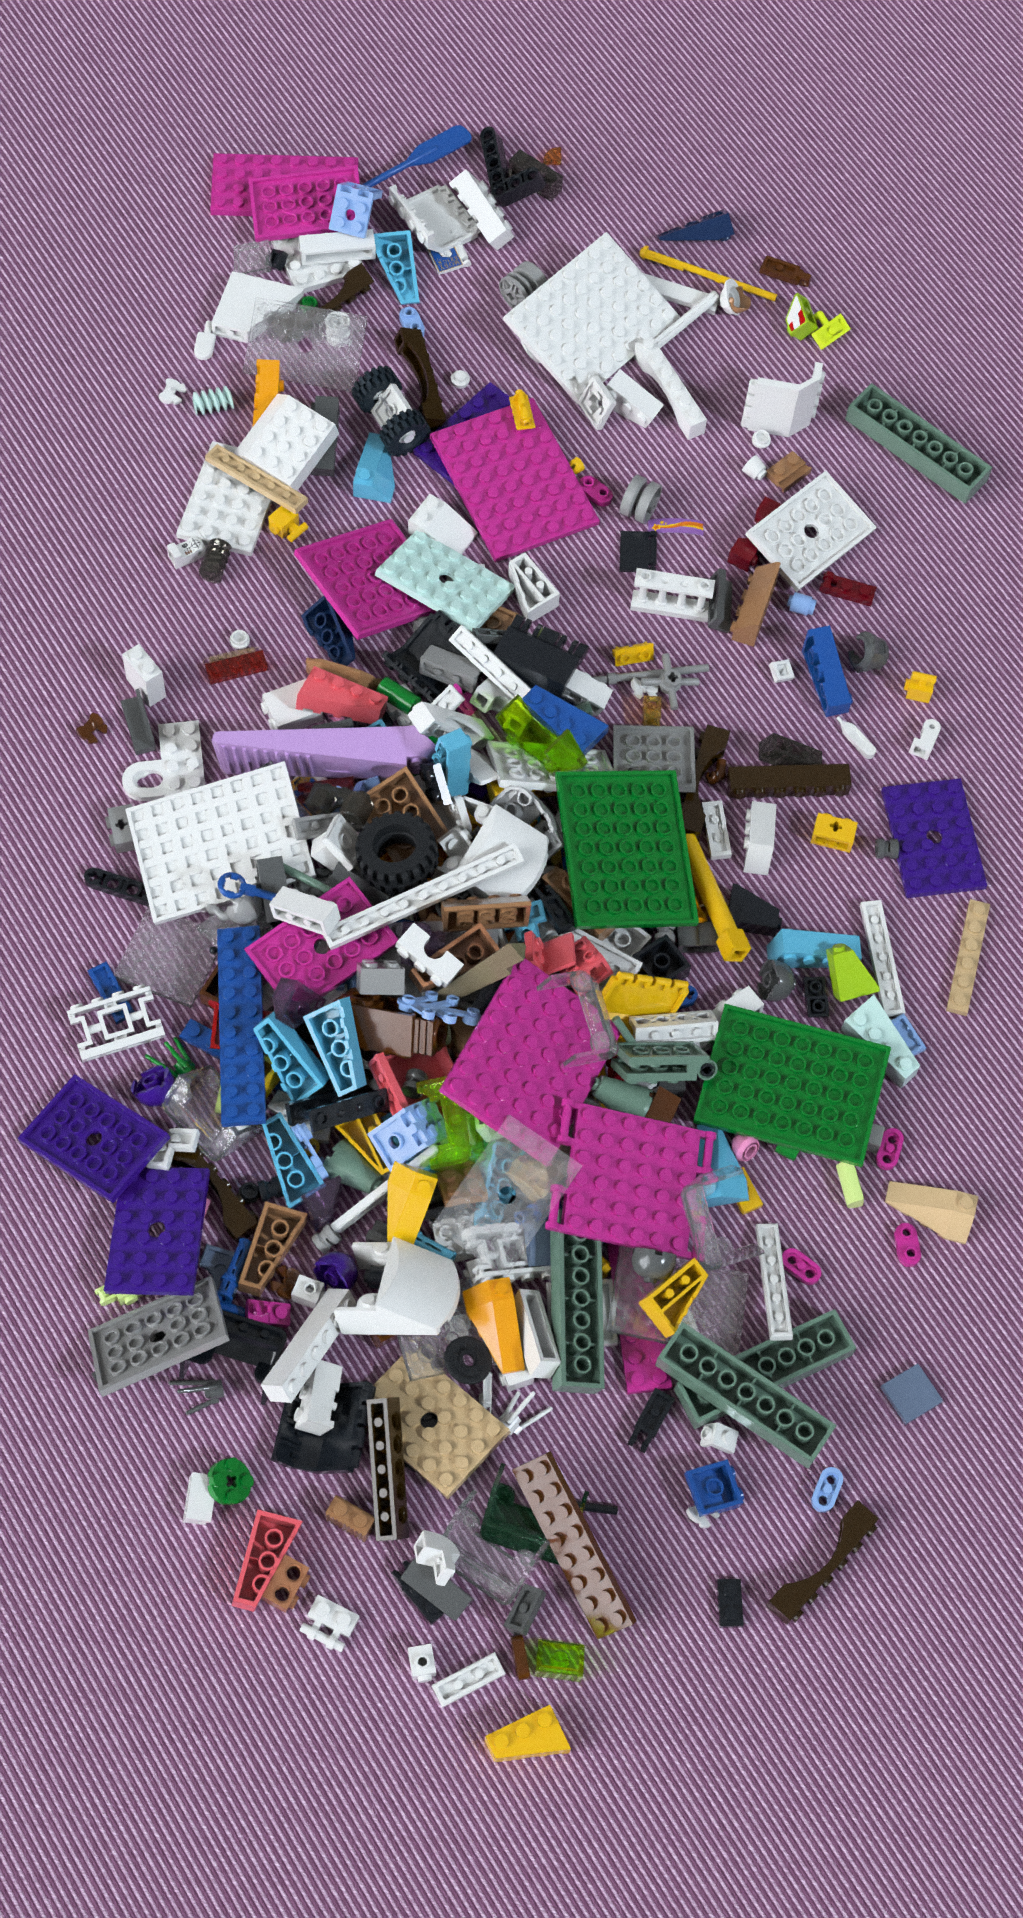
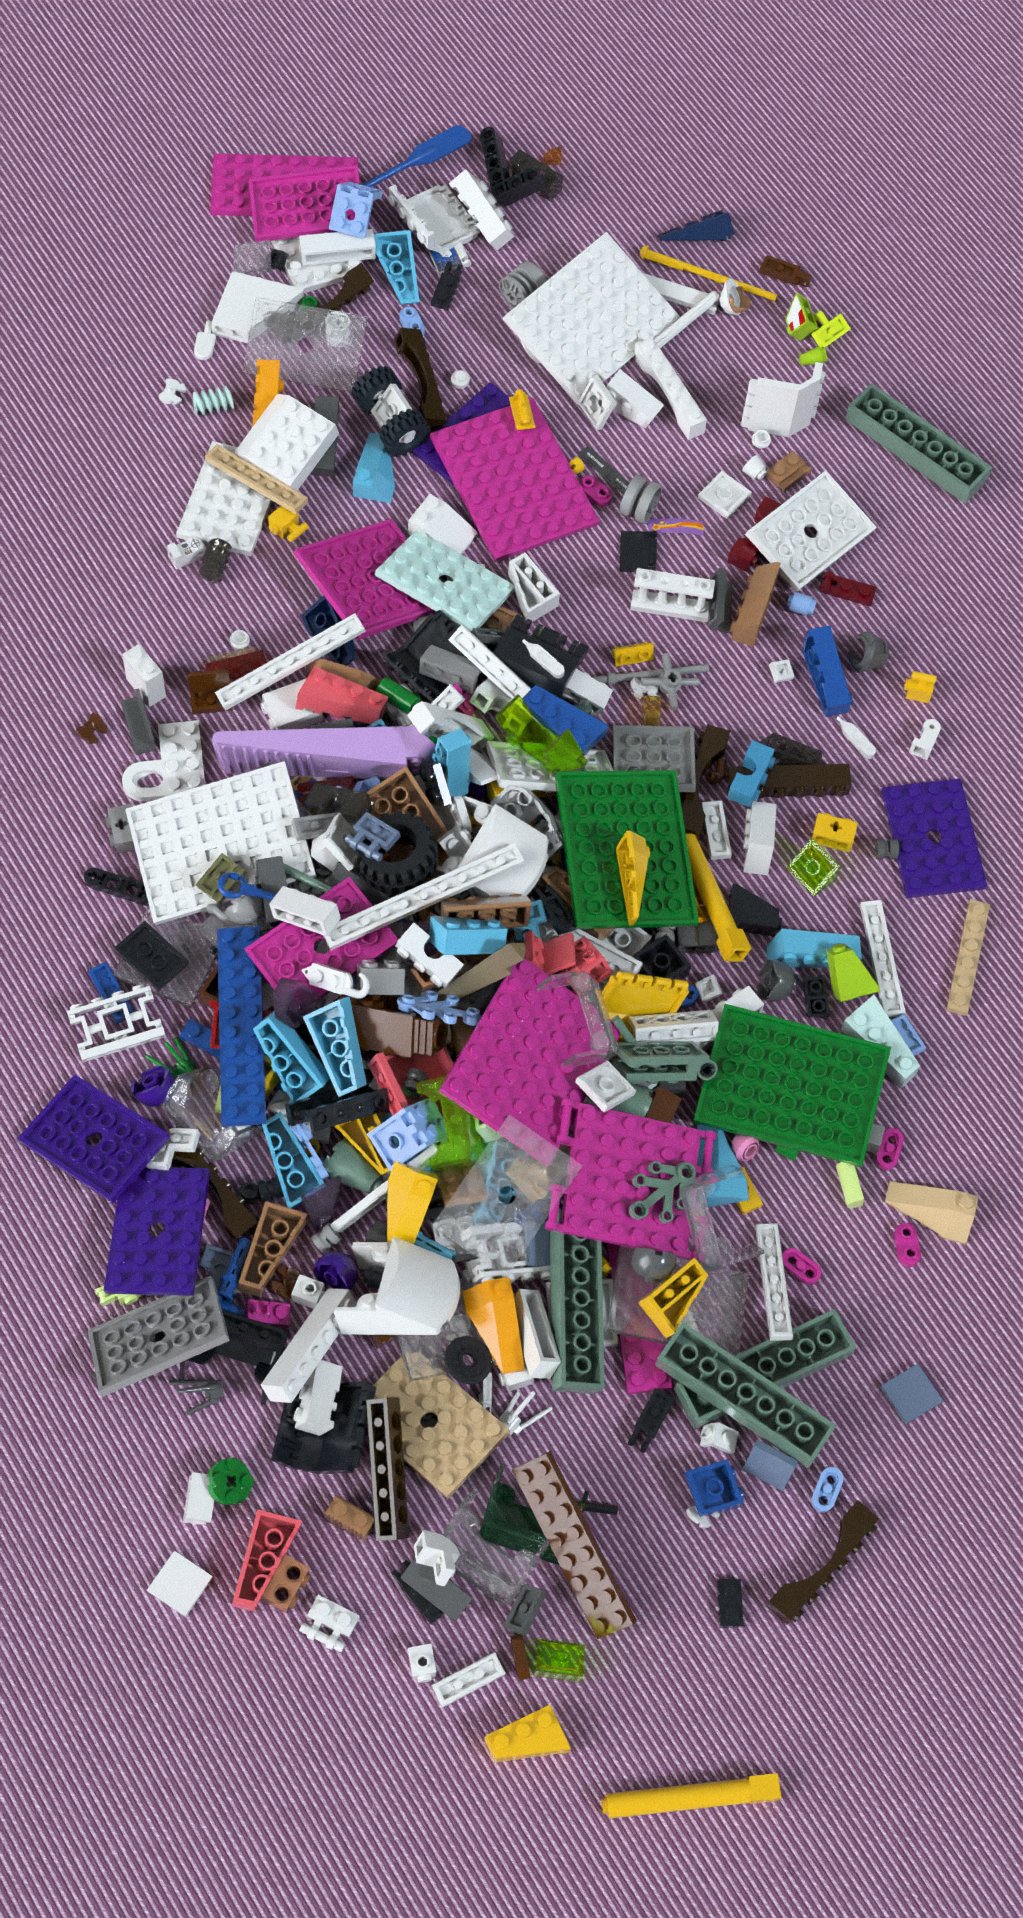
none -> black plate [114,921,189,992]
none -> white tile [147,1551,213,1617]
none -> reddish brown bracket [188,669,233,715]
none -> olive plate [195,853,247,905]
none -> white tile [215,613,366,711]
none -> white plate [302,963,370,999]
none -> sand blue plate [345,812,401,862]
none -> medium azure wedge [429,916,507,955]
none -> black hinge [431,261,463,311]
none -> white piece [522,639,565,679]
none -> white tile [575,1060,636,1112]
none -> flat silver sticker [578,446,630,495]
none -> yellow brick [601,1773,782,1819]
none -> yellow wedge [616,831,650,926]
none -> sand green plant [629,1161,696,1224]
none -> white tile [695,974,723,1003]
none -> white tile [698,471,752,519]
none -> dark azure arch [727,740,776,808]
none -> sand blue tile [742,1440,798,1491]
none -> clear neon green slope [786,838,841,896]
none -> lime cone [799,346,827,366]

